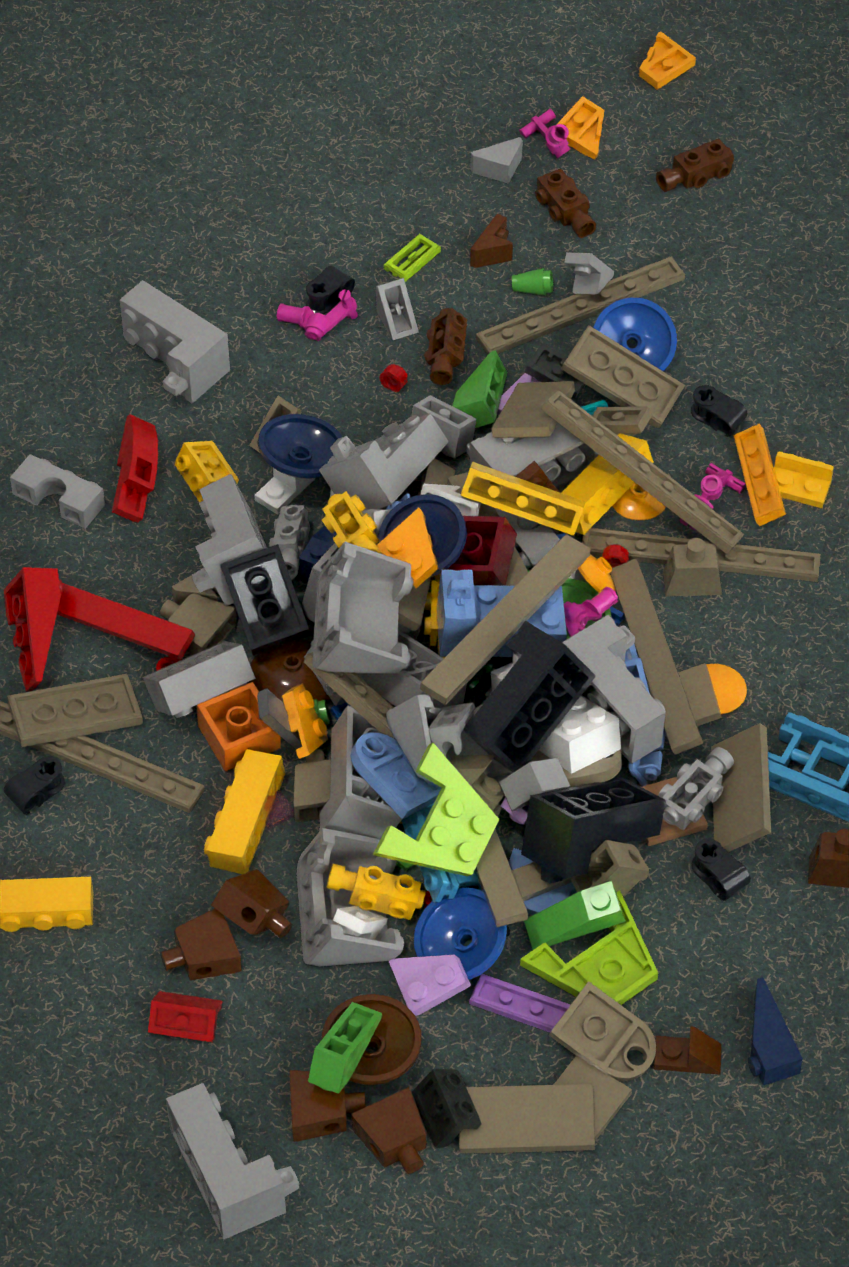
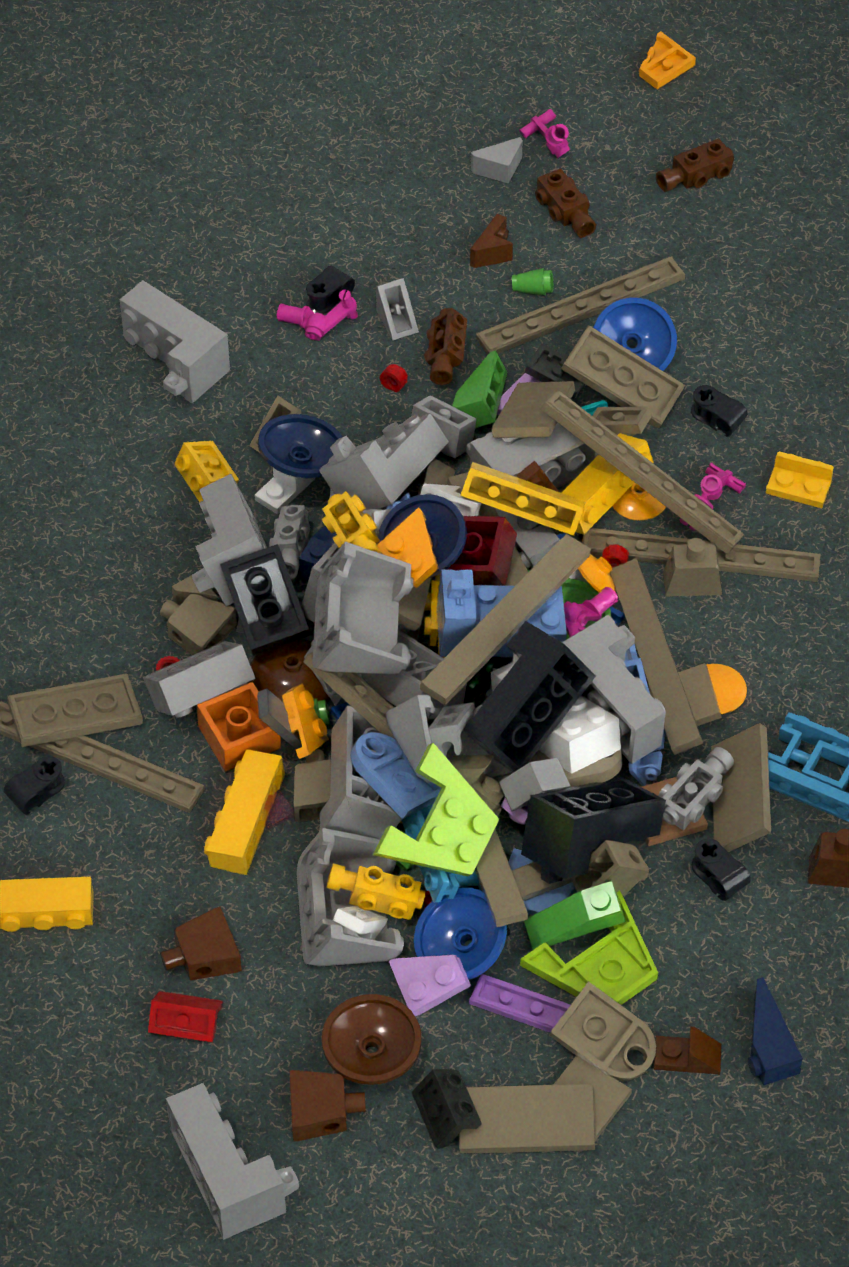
red wedge [4,567,63,692] -> none
light grey arch [10,454,105,529] -> none
red tile [57,583,195,660] -> none
red slope [112,414,158,522] -> none
reddish brown torso [211,869,292,939] -> none
bright green slope [308,1002,383,1094] -> none
reddish brown torso [352,1087,426,1174] -> none
lime tile [384,234,441,282] -> none
light orange wing [556,96,604,160] -> none
light grey slope [565,252,614,295] -> none
light orange tile [734,423,786,527] -> none

